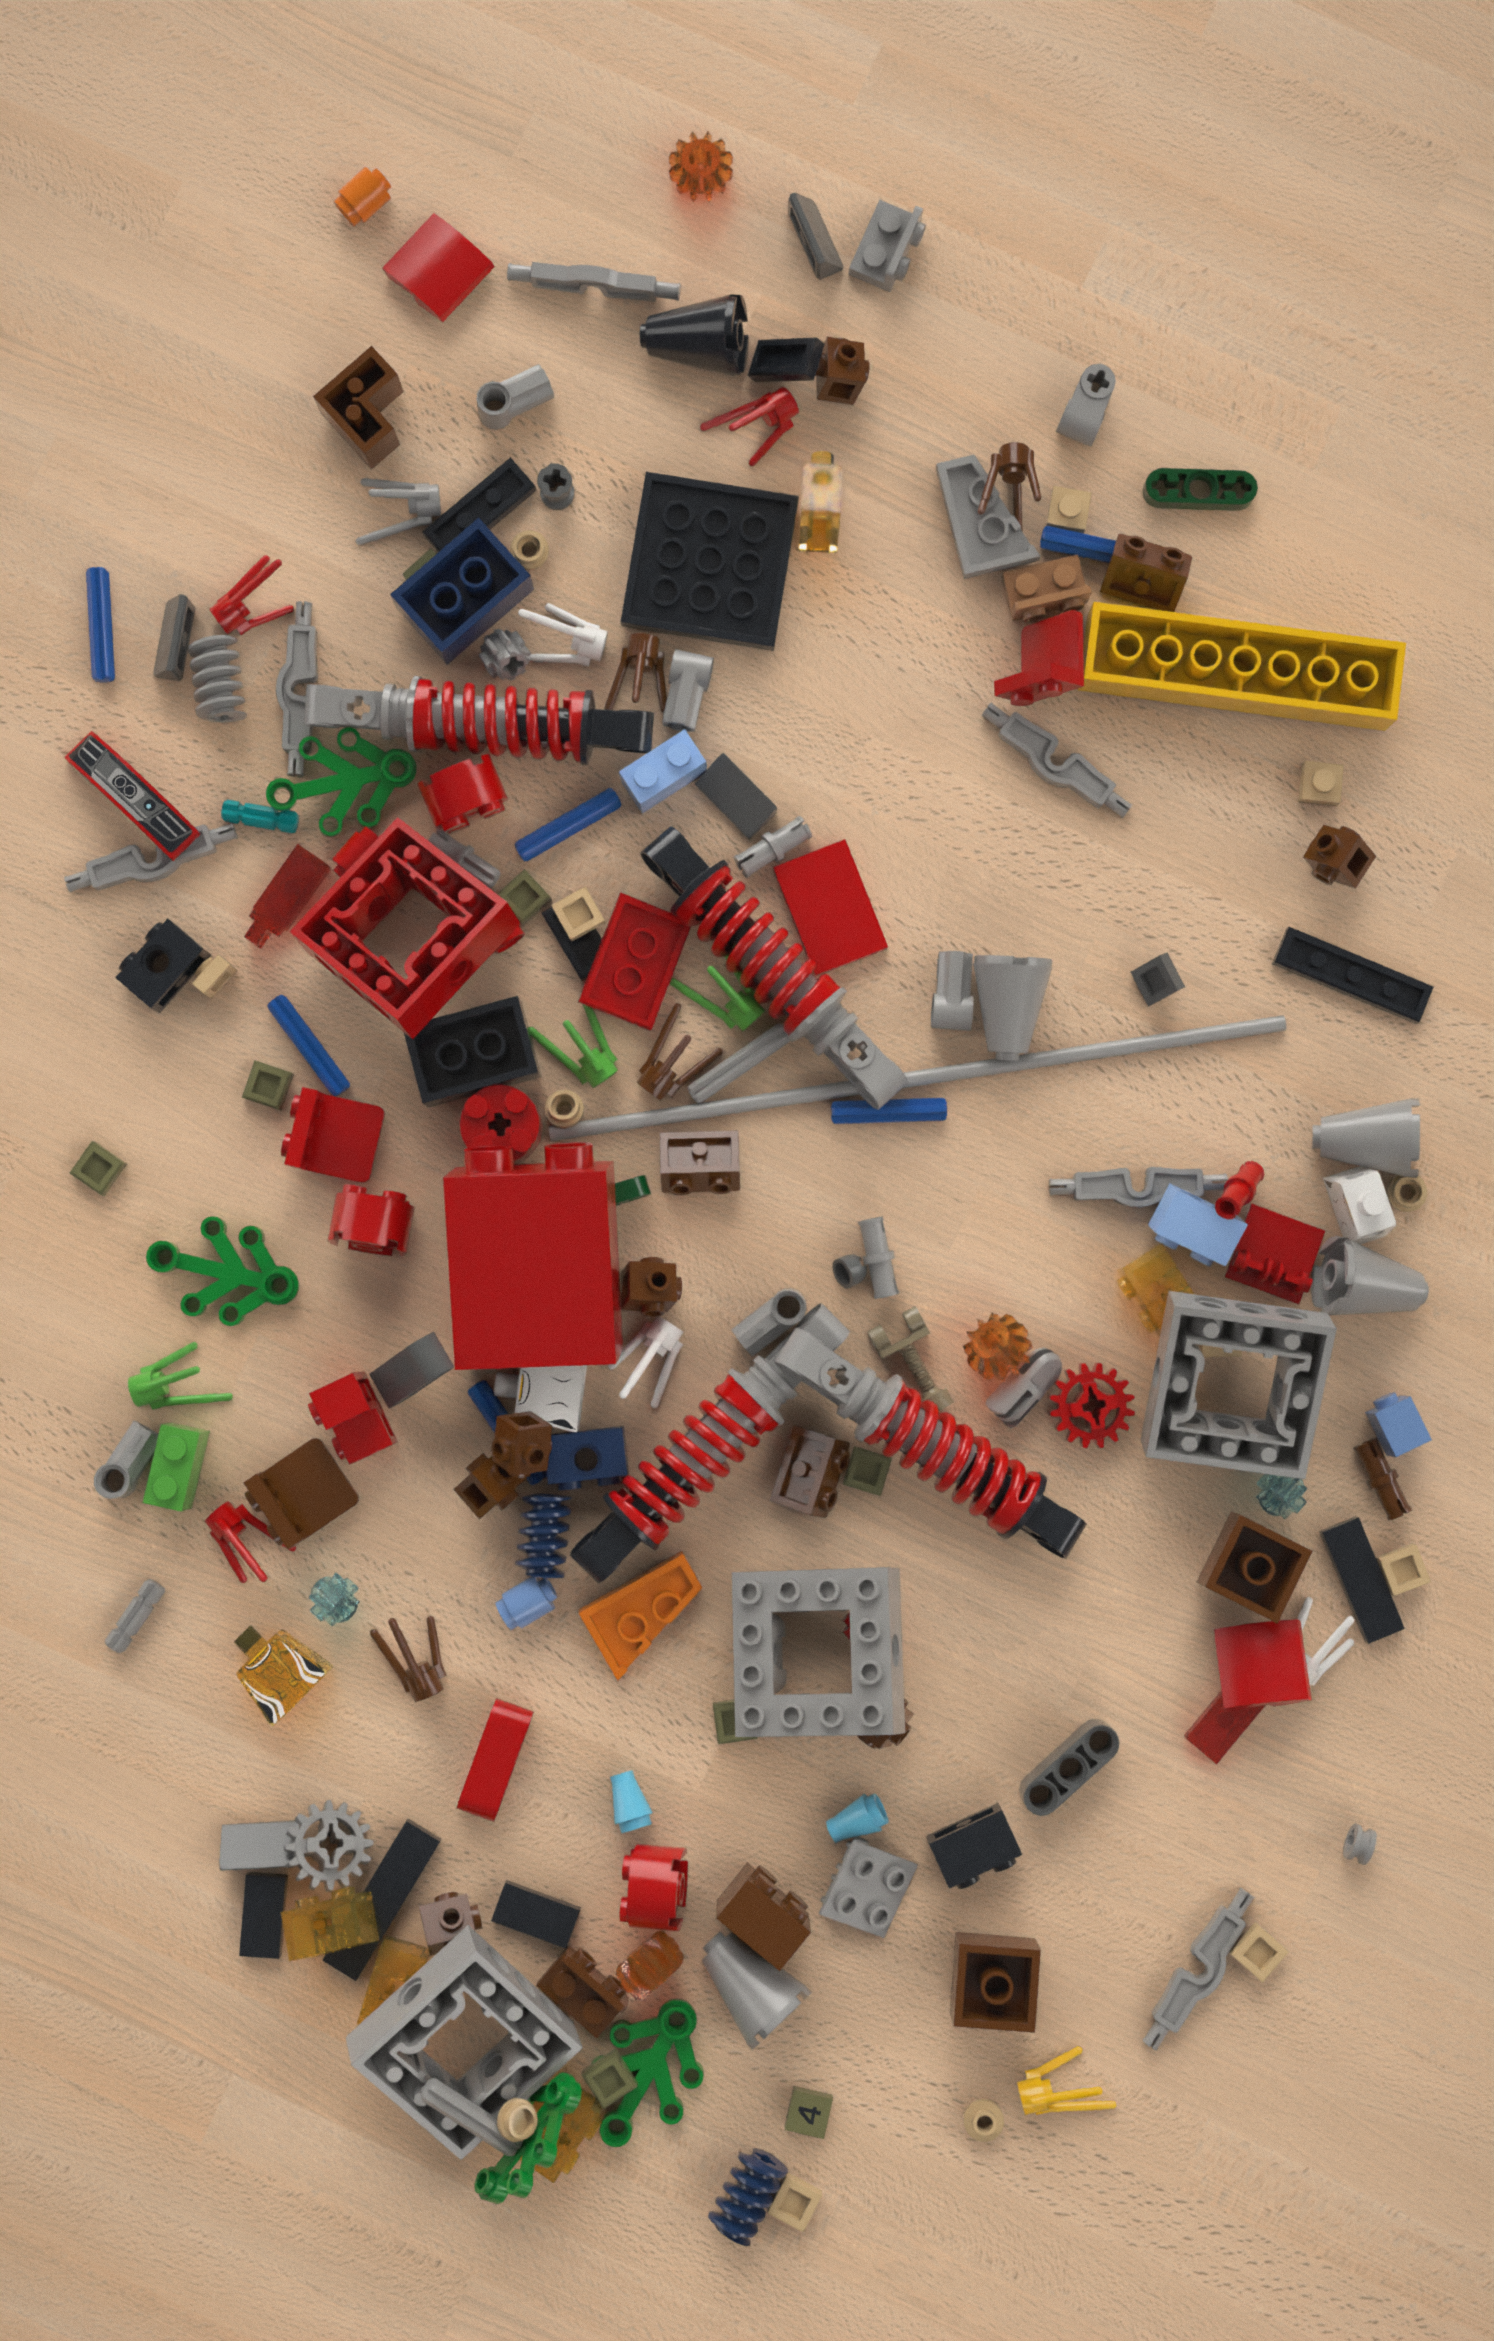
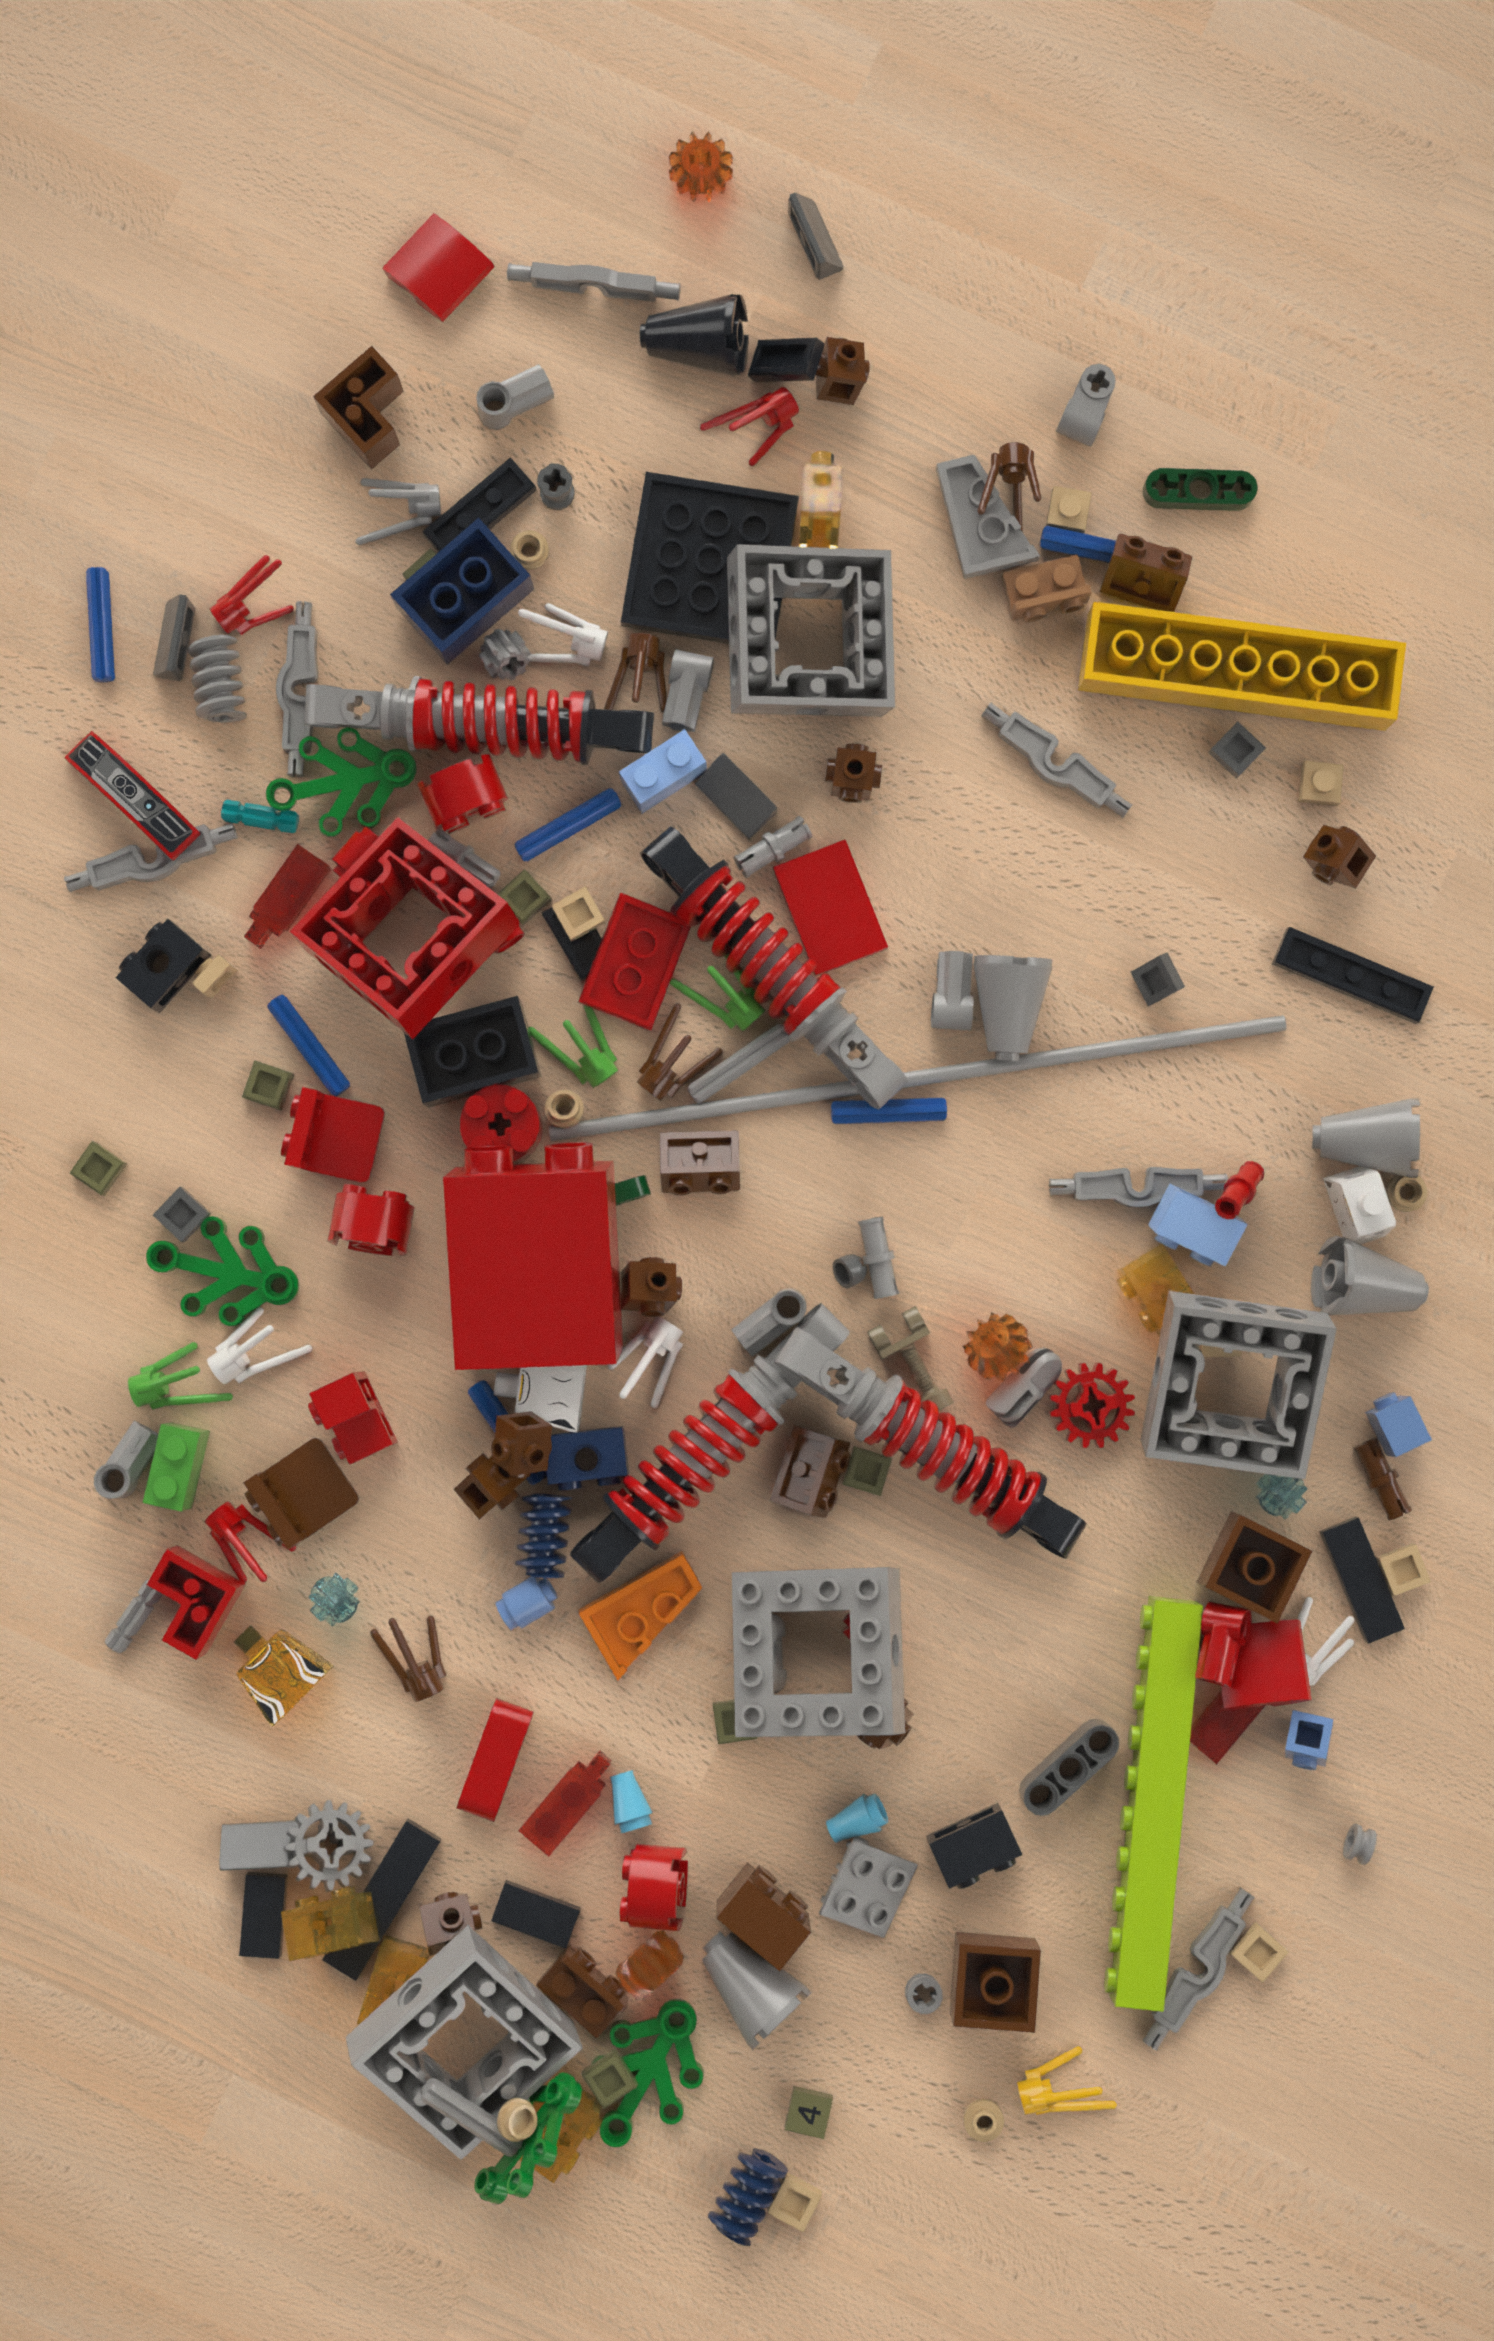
orange brick [333,167,391,227] -> none
dark grey beam [369,1332,454,1409] -> none
light grey bracket [848,200,926,292] -> none
red bracket [994,610,1084,706] -> none
red hinge [1225,1203,1325,1305] -> none
none -> red brick [146,1545,246,1660]
none -> dark grey plate [153,1186,211,1243]
none -> white plant [207,1307,312,1384]
none -> clear red hinge [518,1750,612,1857]
none -> light grey brick [727,544,895,717]
none -> reddish brown brick [825,743,883,803]
none -> light grey bush [905,1973,943,2014]
none -> lime brick [1104,1596,1203,2012]
none -> red piece [1195,1601,1252,1687]
none -> dark grey plate [1208,721,1266,779]
none -> medium blue brick [1285,1710,1333,1770]

